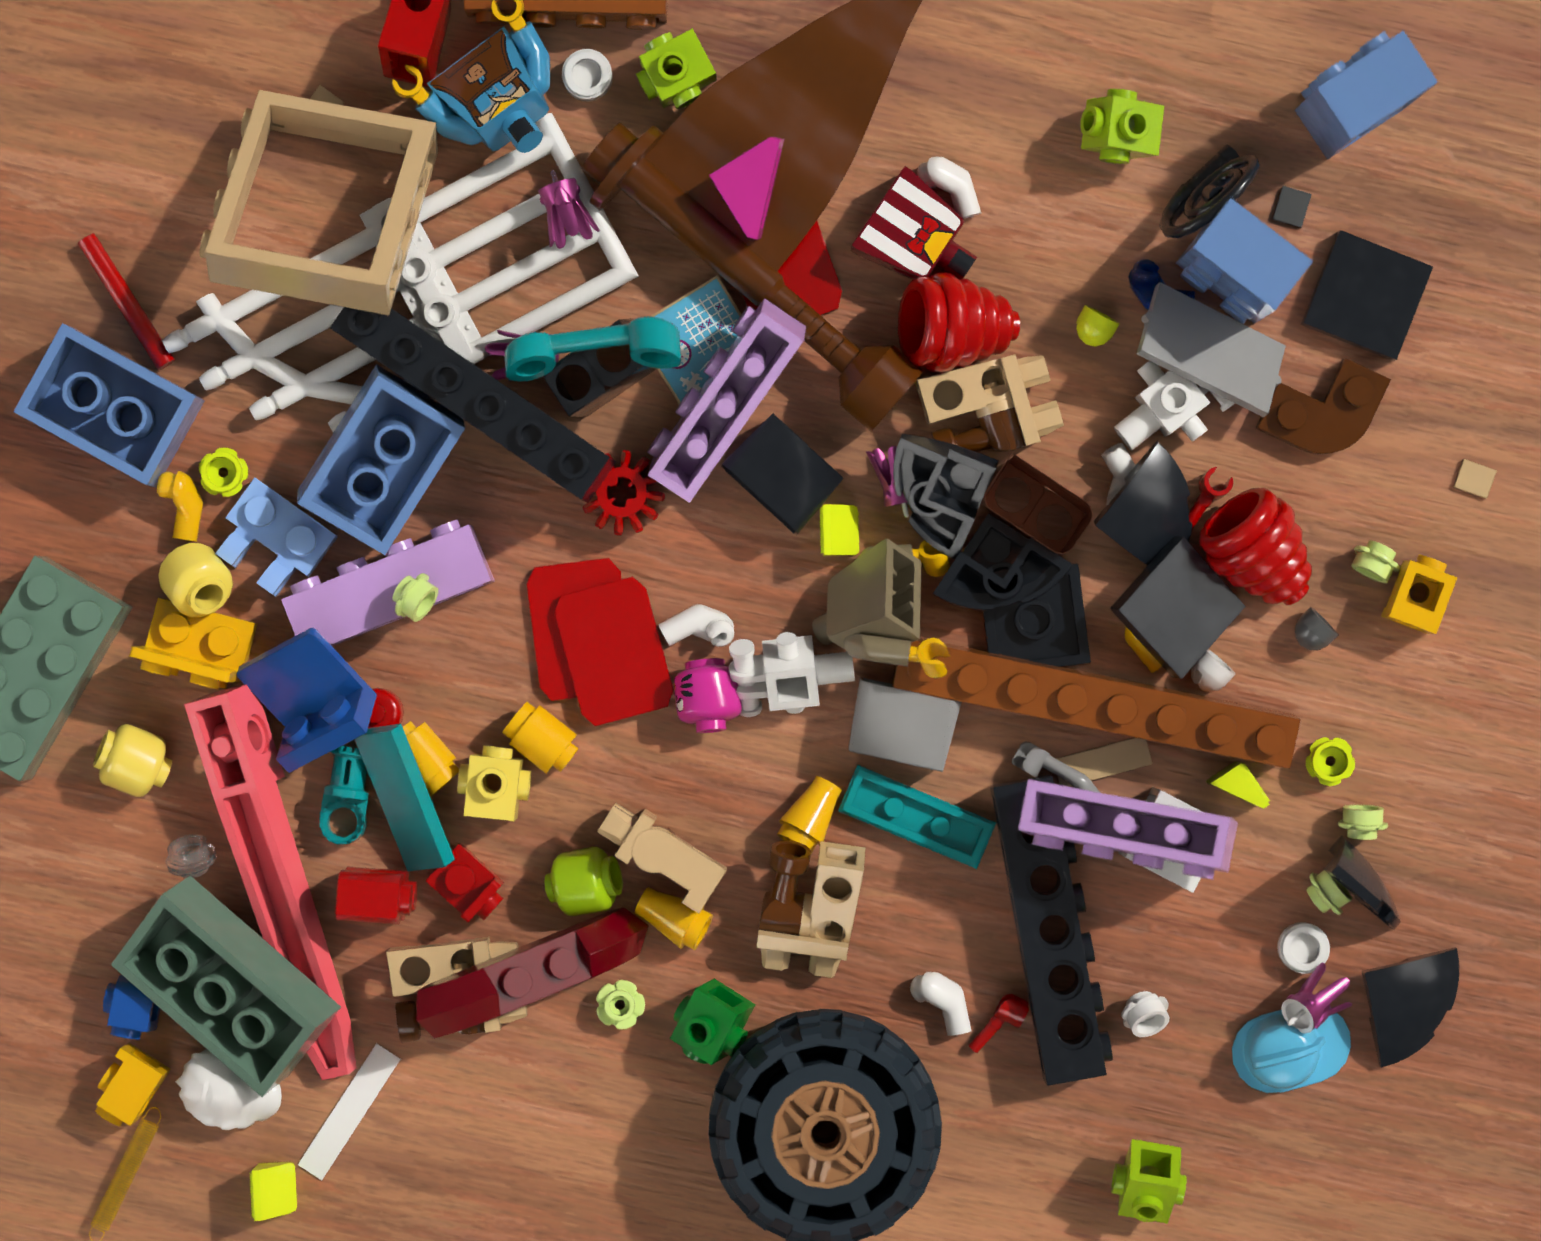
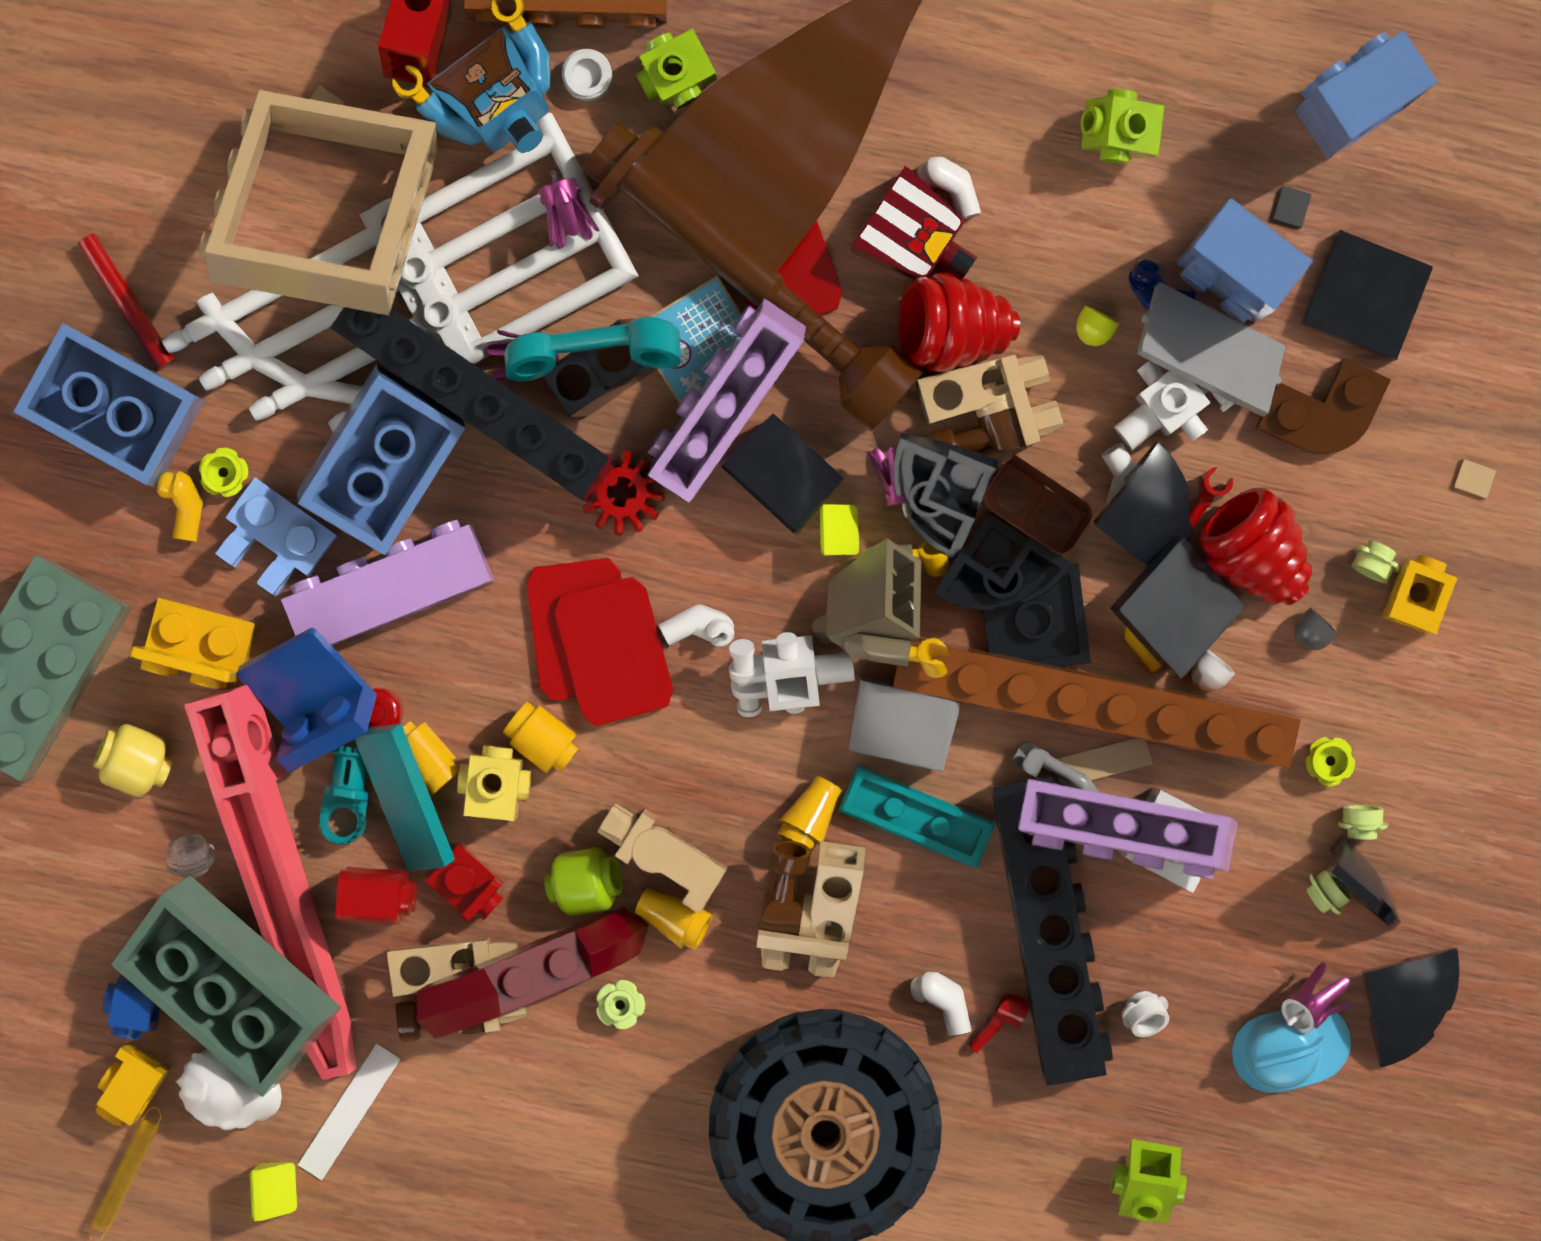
light yellow head [158,543,233,617] -> none
yellowish green plate [392,573,439,622] -> none
green brick [670,978,756,1065] -> none
dark pink head [674,658,742,733] -> none
dark pink slope [709,137,784,239] -> none
black piece [1159,144,1260,238] -> none
neon yellow slope [1206,761,1270,809] -> none
white tile [1277,922,1330,974] -> none

